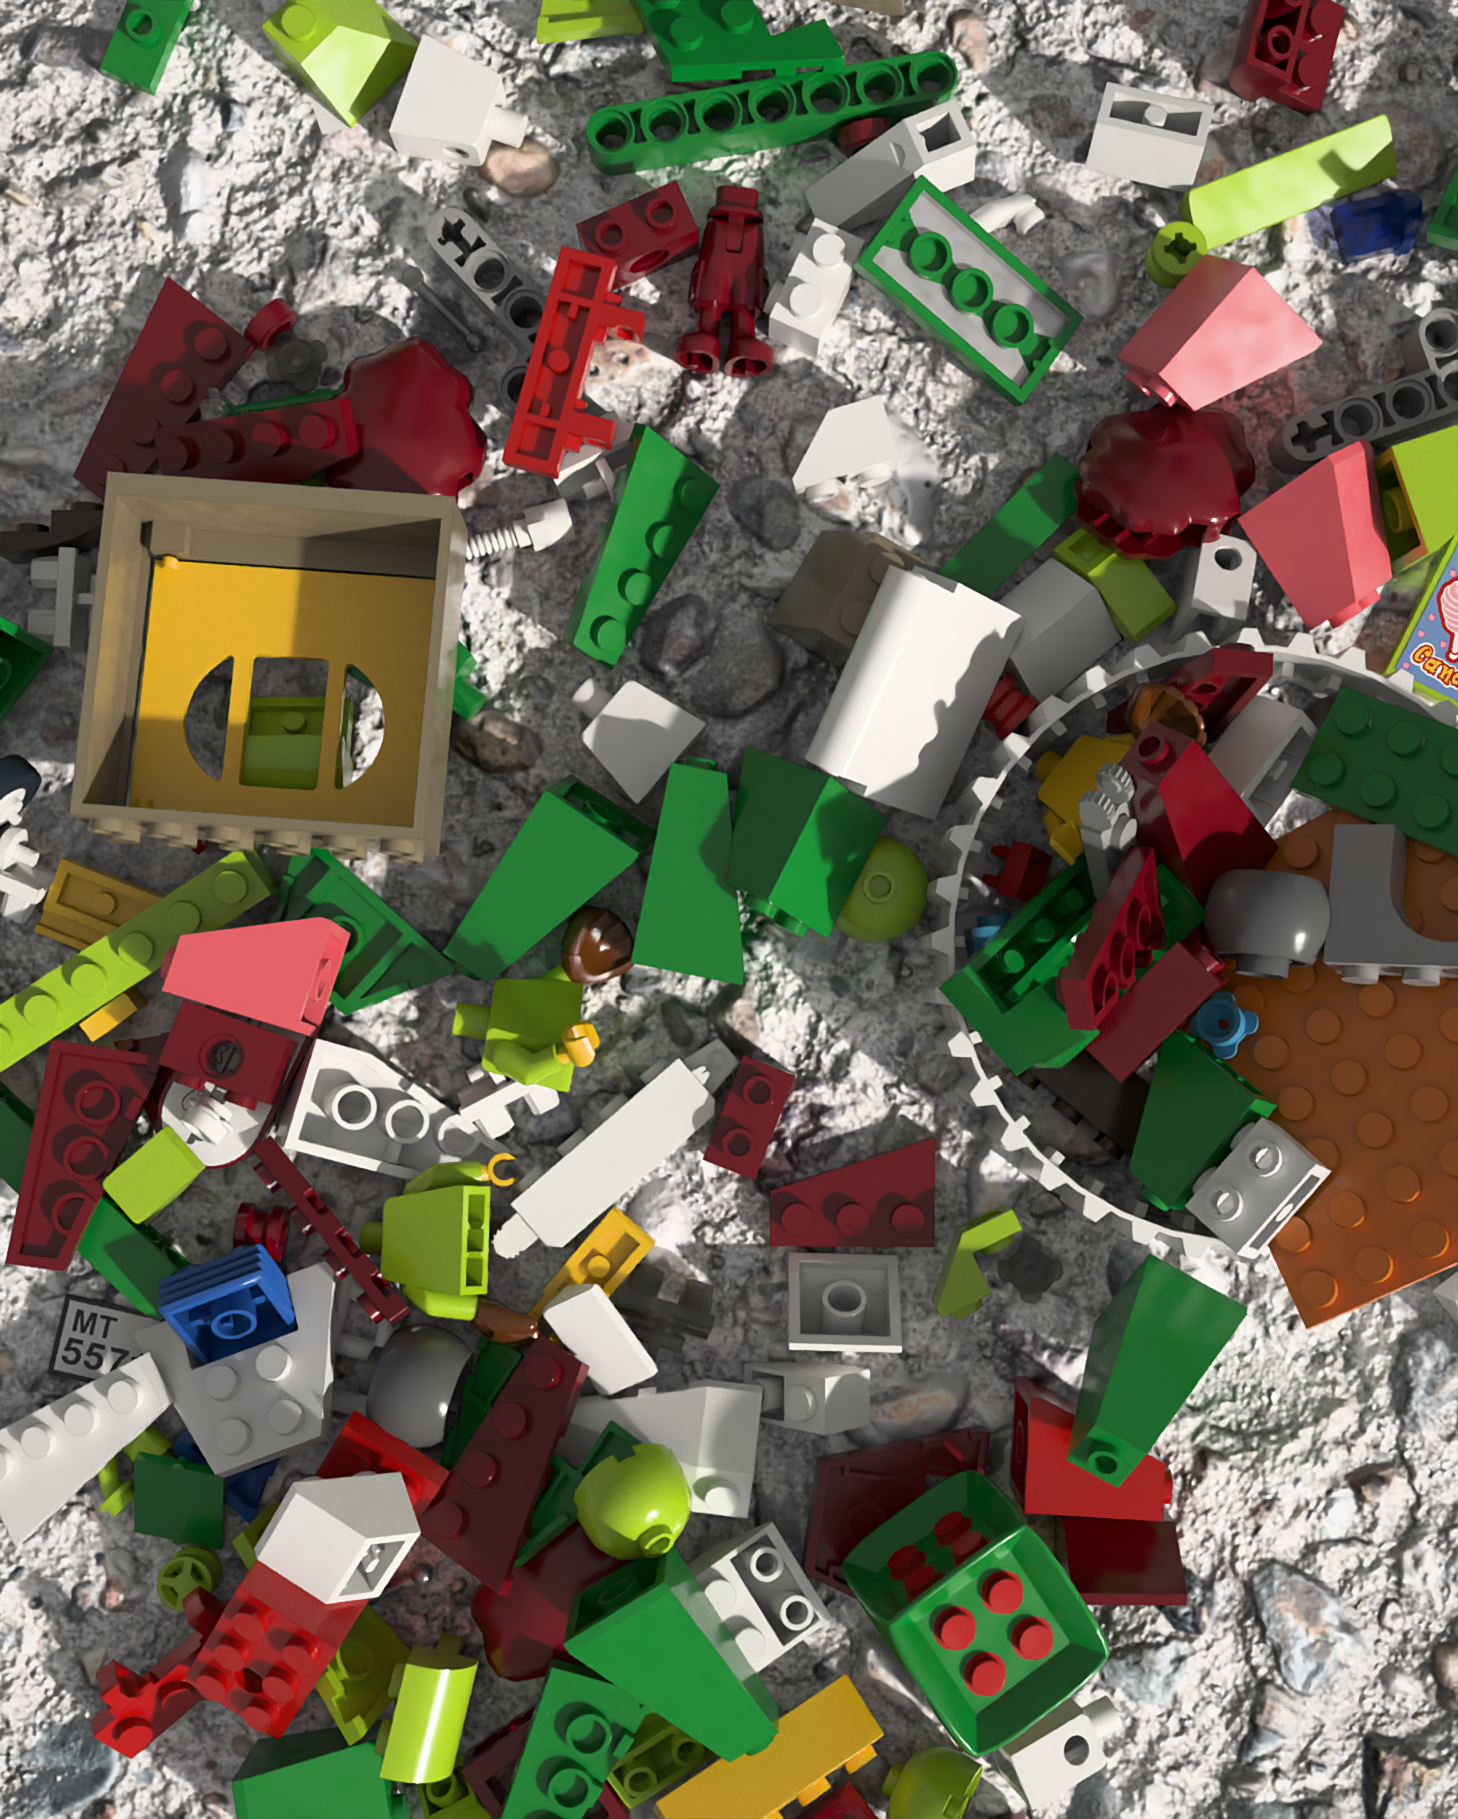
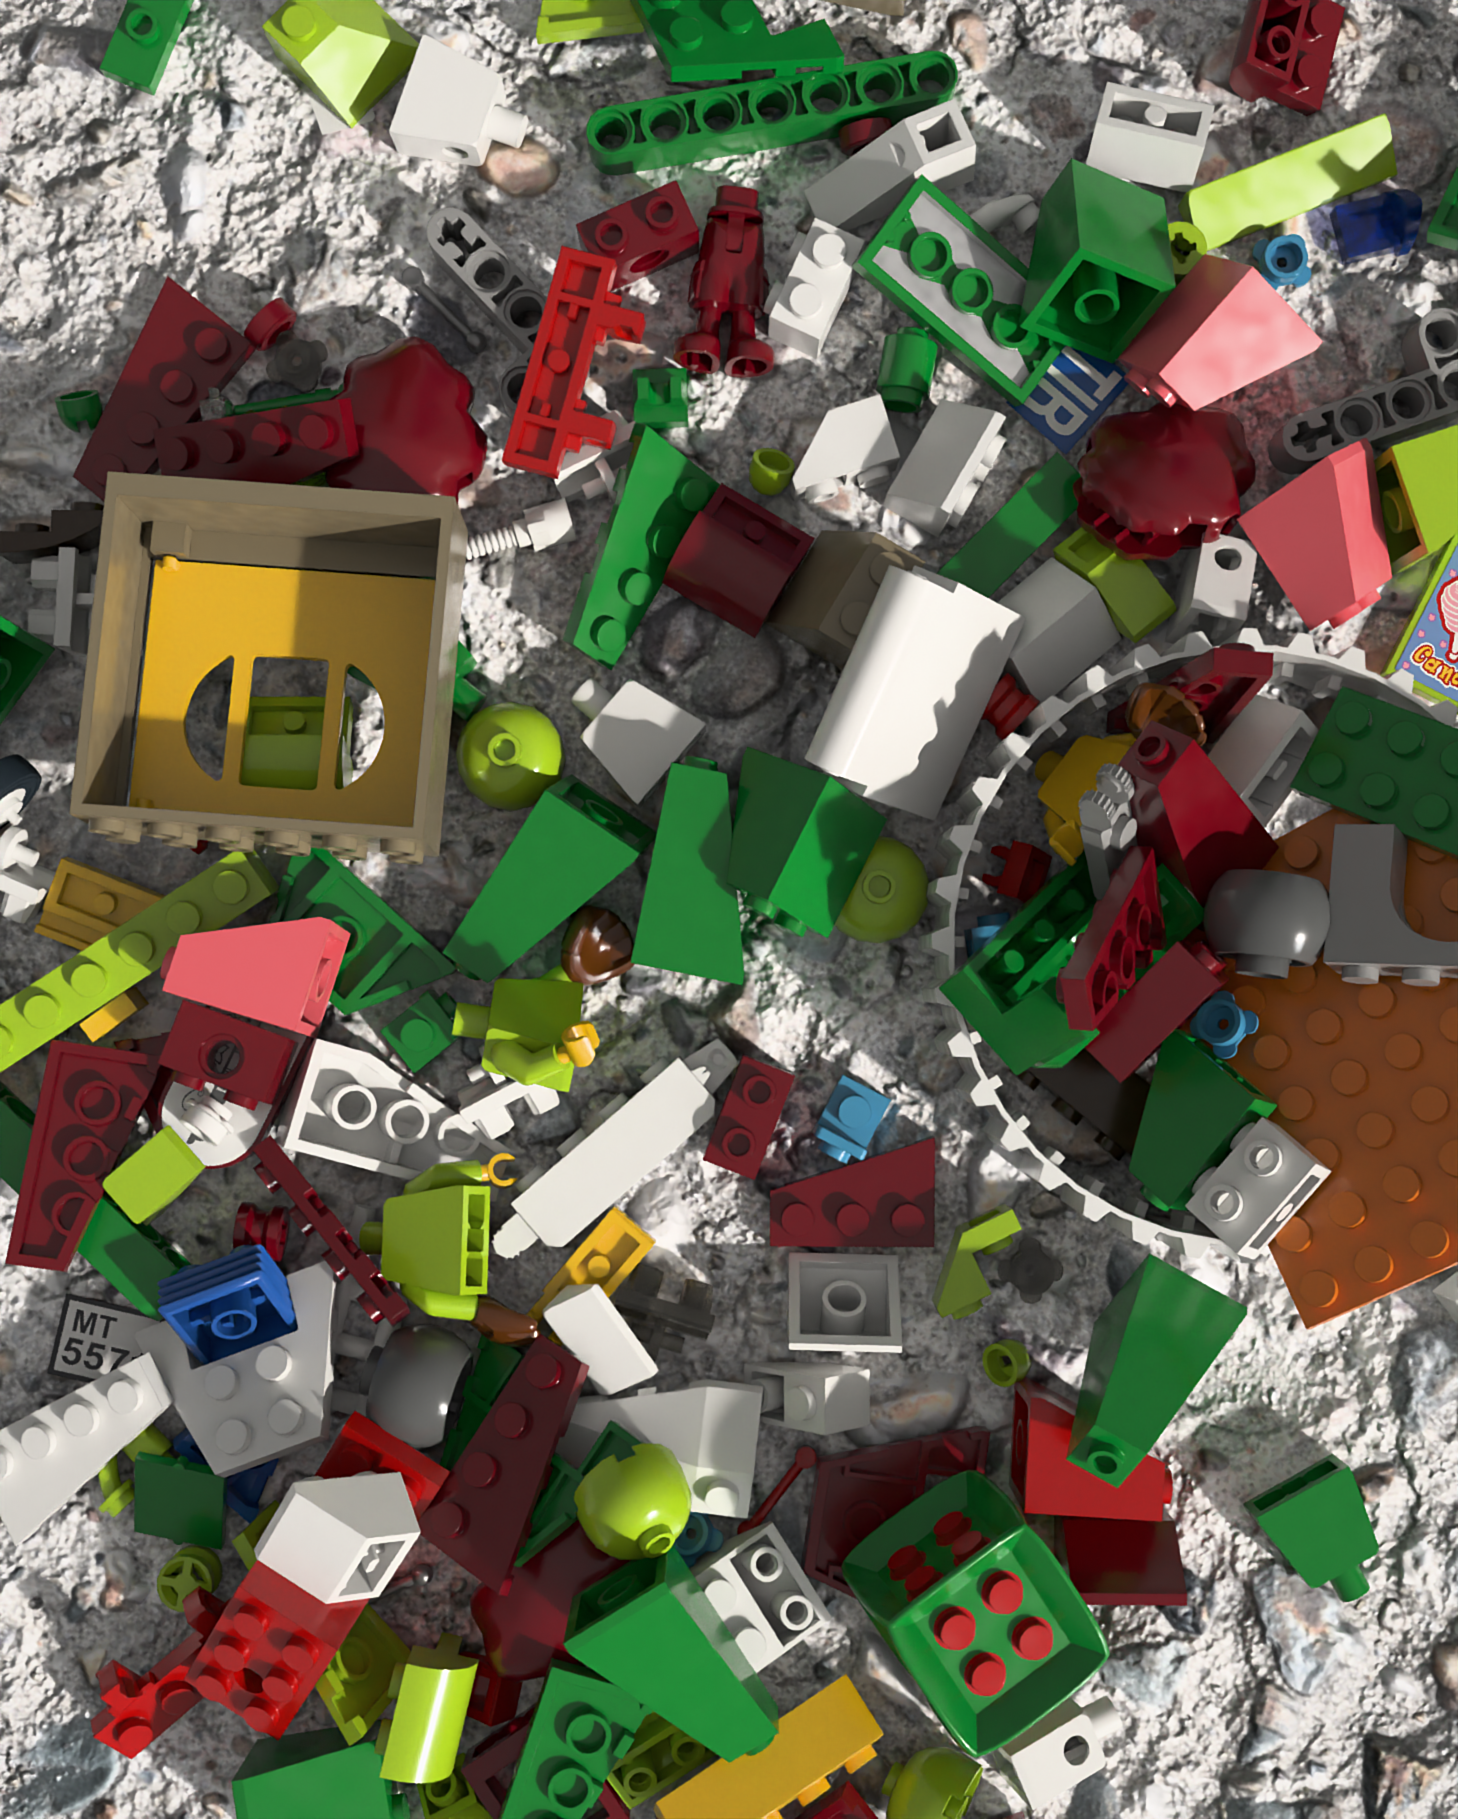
none -> green hinge [55,390,103,433]
none -> green bracket [380,990,462,1073]
none -> lime cylinder [456,701,566,812]
none -> red slope [459,1651,523,1727]
none -> green tile [632,368,688,428]
none -> dark red brick [662,483,815,638]
none -> dark azure plate [673,1511,724,1568]
none -> red hinge [737,1445,817,1535]
none -> lime hinge [749,448,795,496]
none -> dark azure bracket [812,1074,891,1164]
none -> green brick [876,327,938,413]
none -> white slope [883,399,1007,538]
none -> lime hinge [982,1339,1032,1387]
none -> sticker [1005,345,1129,455]
none -> green slope [1019,158,1176,364]
none -> green torso [1243,1453,1379,1602]
none -> dark azure plate [1252,234,1311,291]

